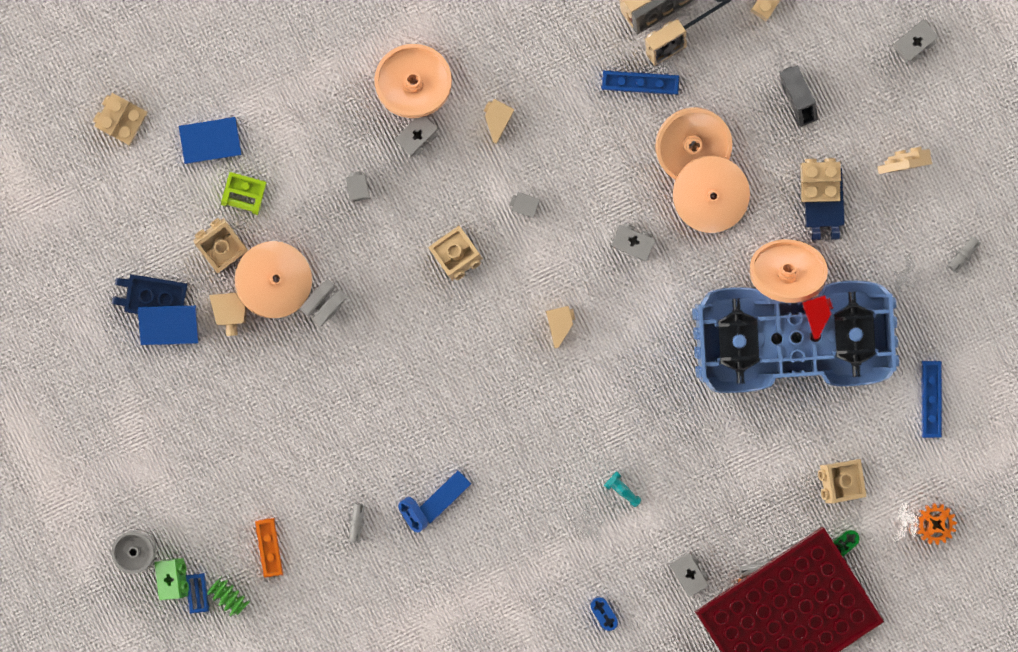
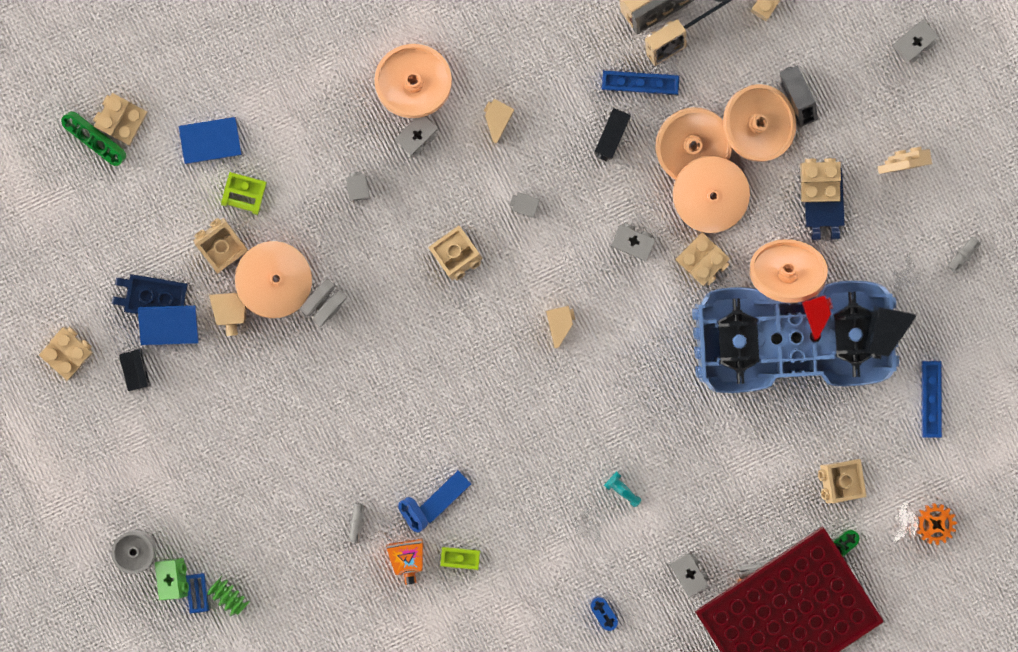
orange tile [255,518,283,578] -> none
none -> tan plate [39,326,94,381]
none -> green beam [61,111,126,166]
none -> black panel [119,349,151,391]
none -> orange torso [386,538,423,585]
none -> lime plate [440,547,480,570]
none -> black slope [594,108,631,162]
none -> tan plate [675,232,730,286]
none -> light nougat dish [723,84,796,162]
none -> black slope [864,306,917,359]

